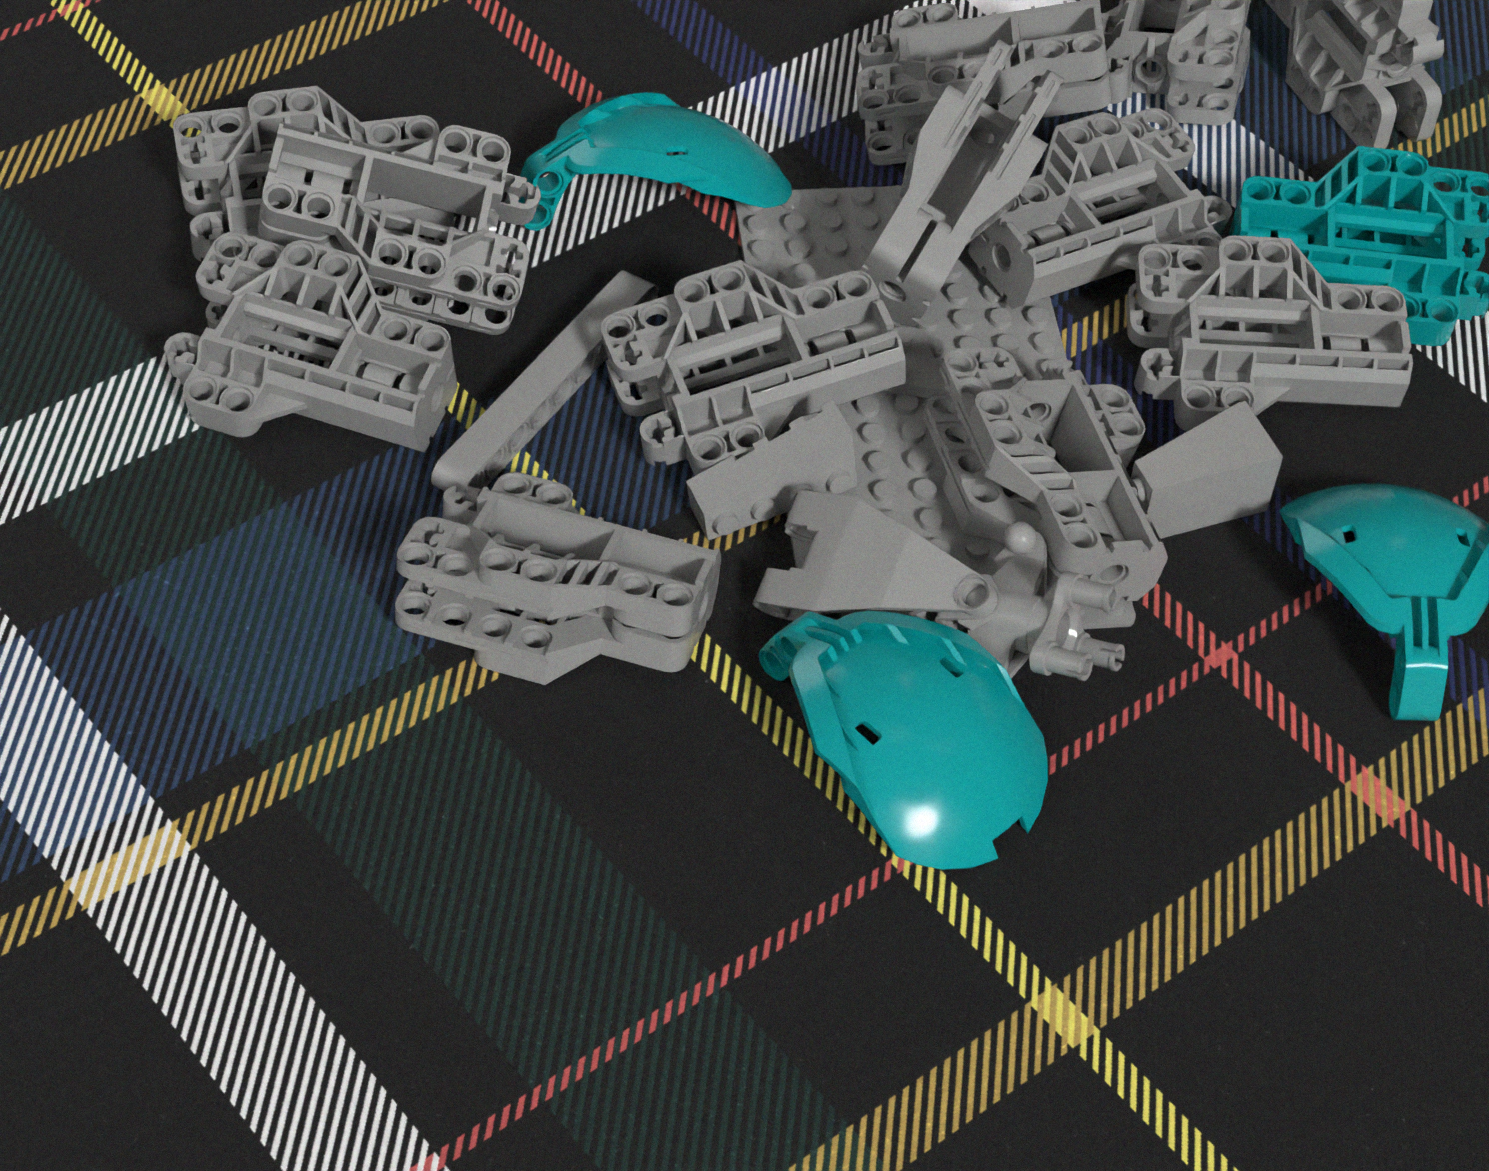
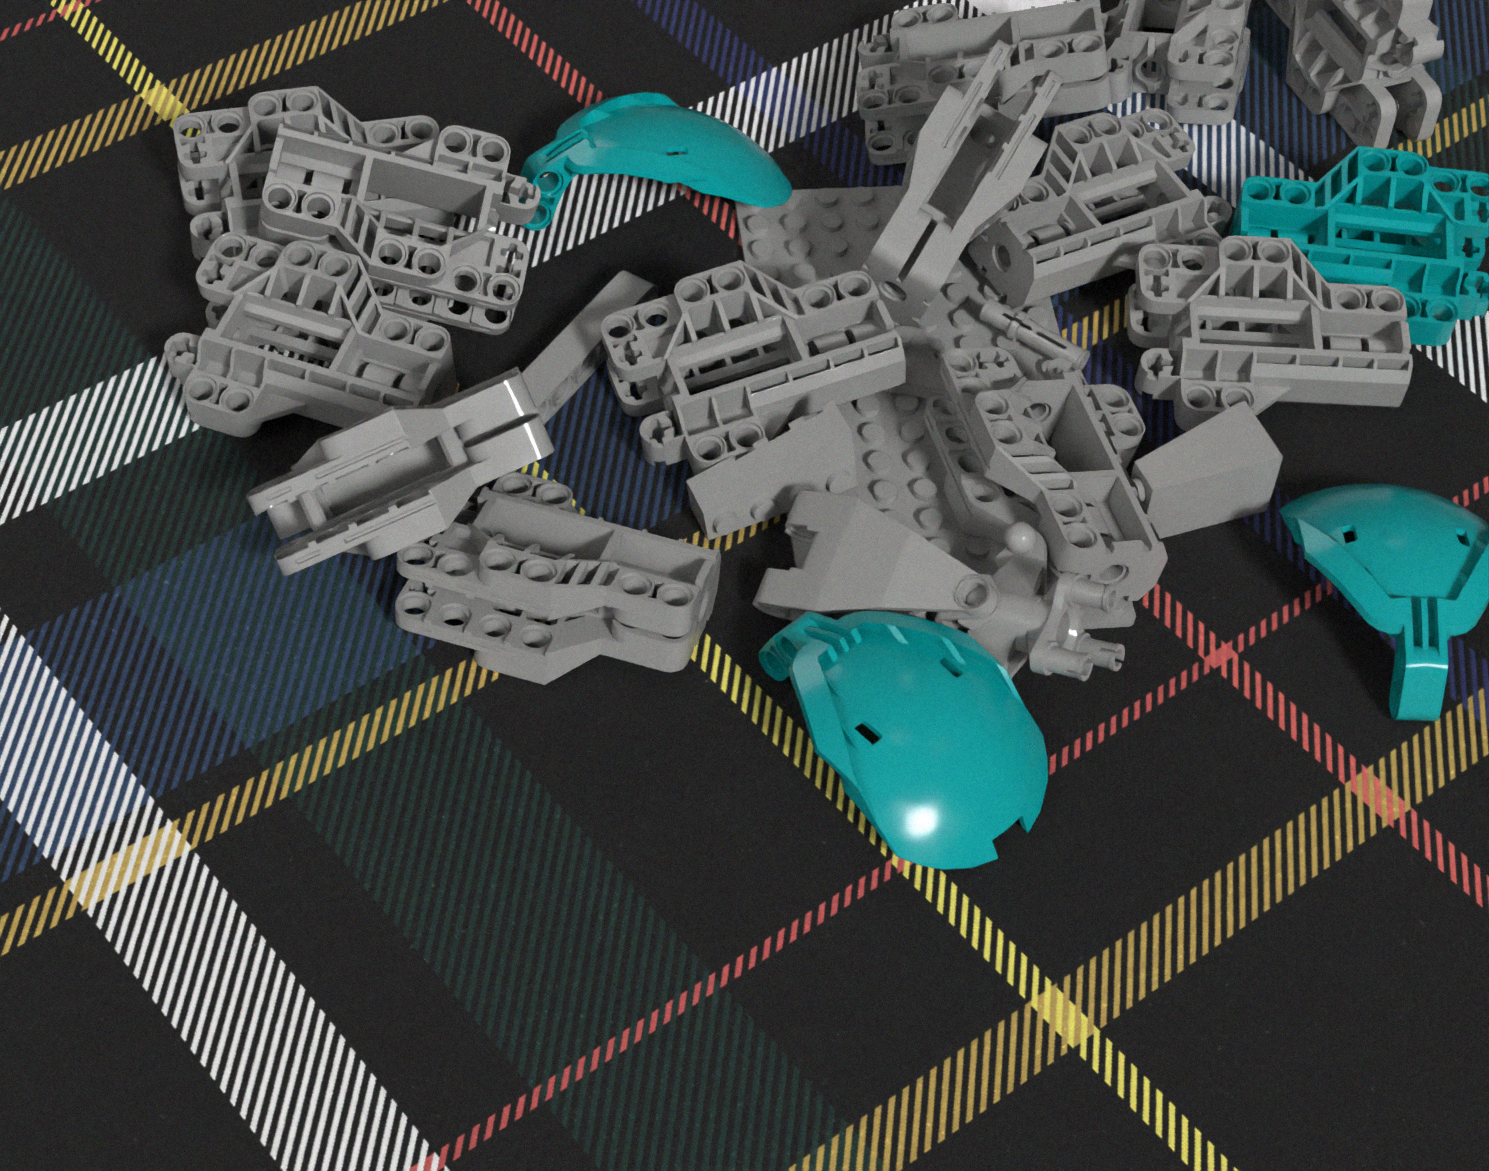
none -> light grey connector [246,367,555,576]
none -> light grey pin [980,298,1090,371]

